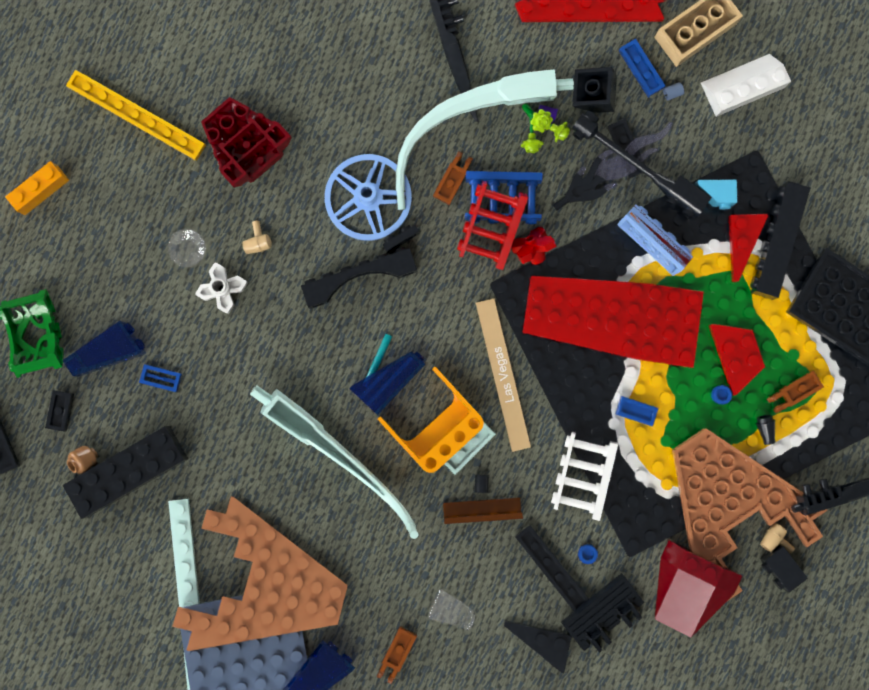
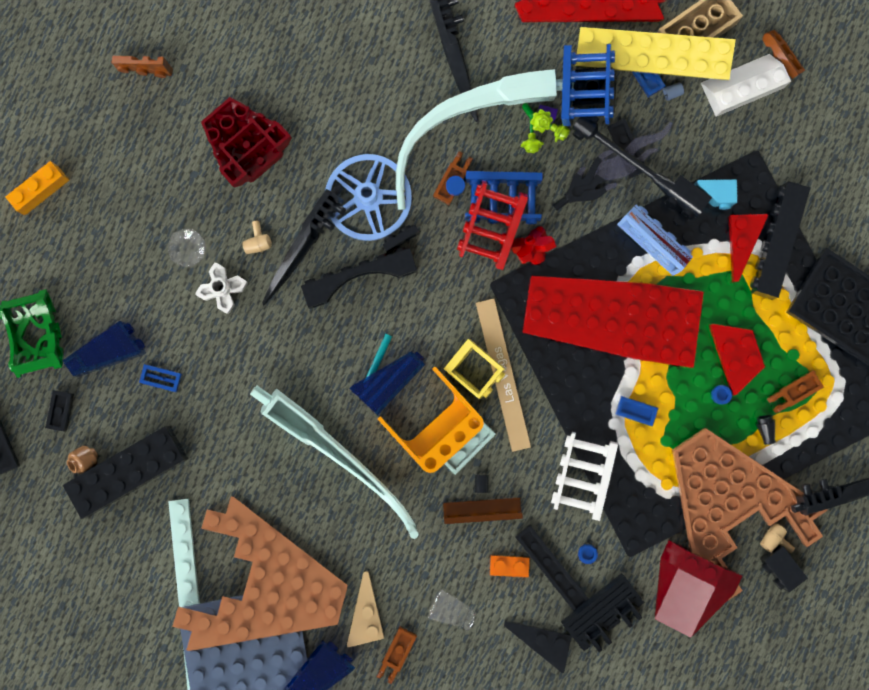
yellow plate [66,70,206,161] -> none
none -> dark orange wing [112,56,173,78]
none -> black piece [262,184,346,306]
none -> tan wing [347,571,384,647]
none -> light yellow window [444,339,506,399]
none -> blue tile [446,176,465,196]
none -> orange plate [490,555,530,577]
none -> blue fence [561,44,615,126]
none -> light yellow plate [575,27,736,80]
none -> dark orange hinge [762,30,805,79]

